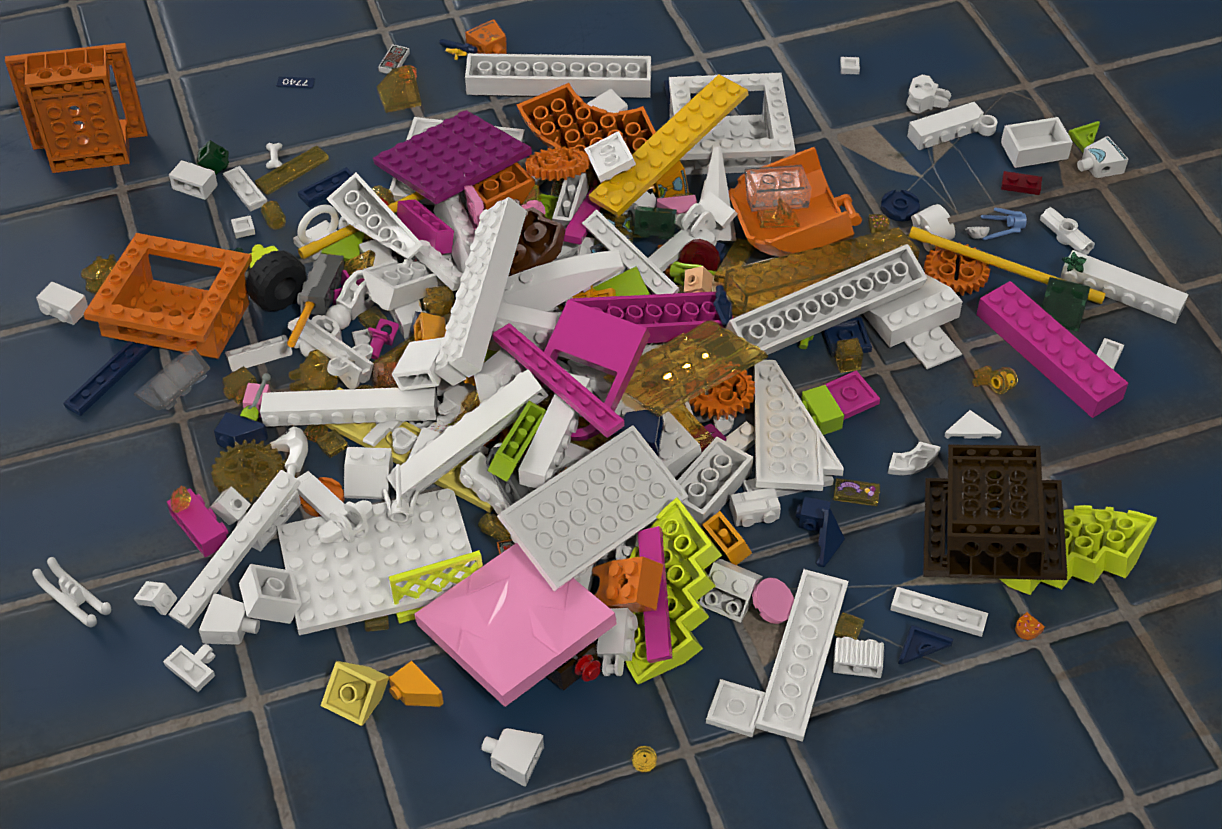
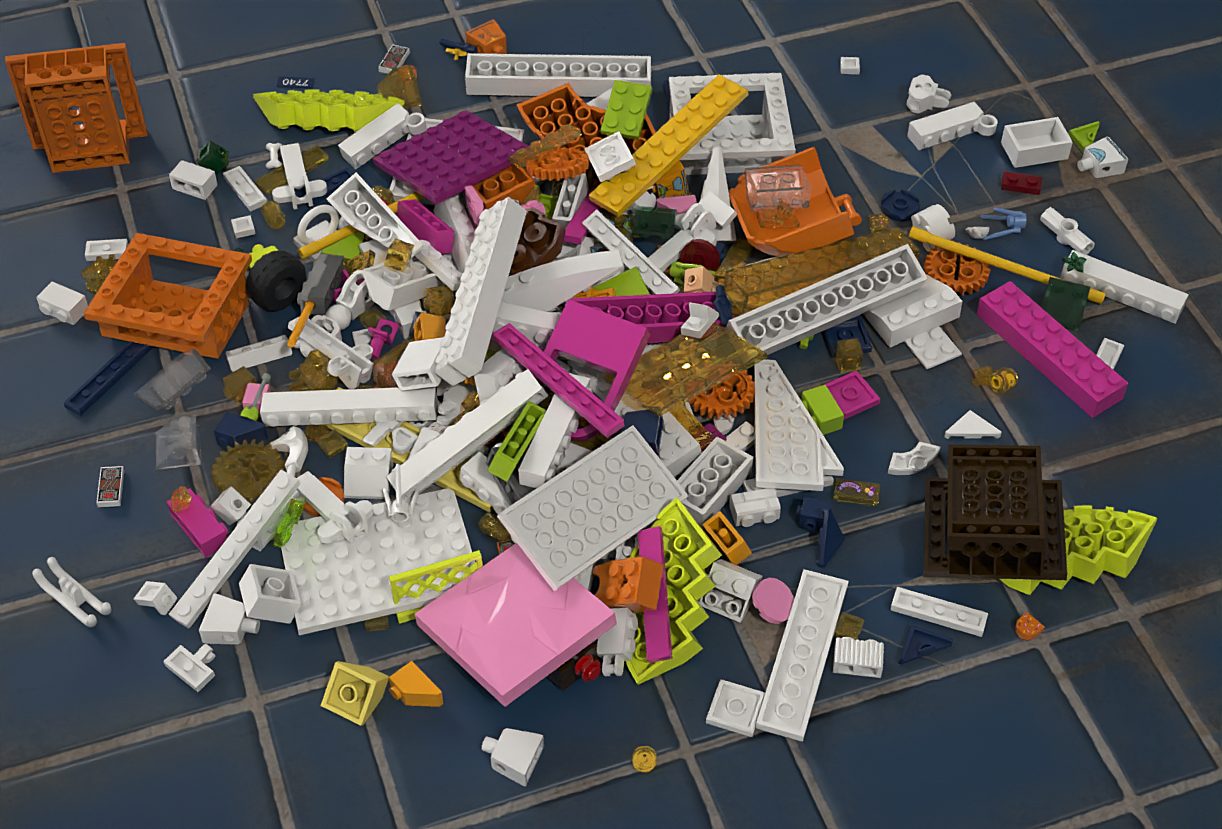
none -> white plate [85,239,128,261]
none -> tile [97,466,124,507]
none -> clear slope [156,414,201,470]
none -> neon yellow brick [253,89,405,132]
none -> white piece [272,143,327,209]
none -> clear neon green tile [273,496,306,548]
none -> white hinge [338,103,427,170]
none -> clear yellow brick [384,238,414,272]
none -> clear yellow plate [509,124,582,168]
none -> lime plate [601,80,653,140]
none -> white slope [681,302,719,338]

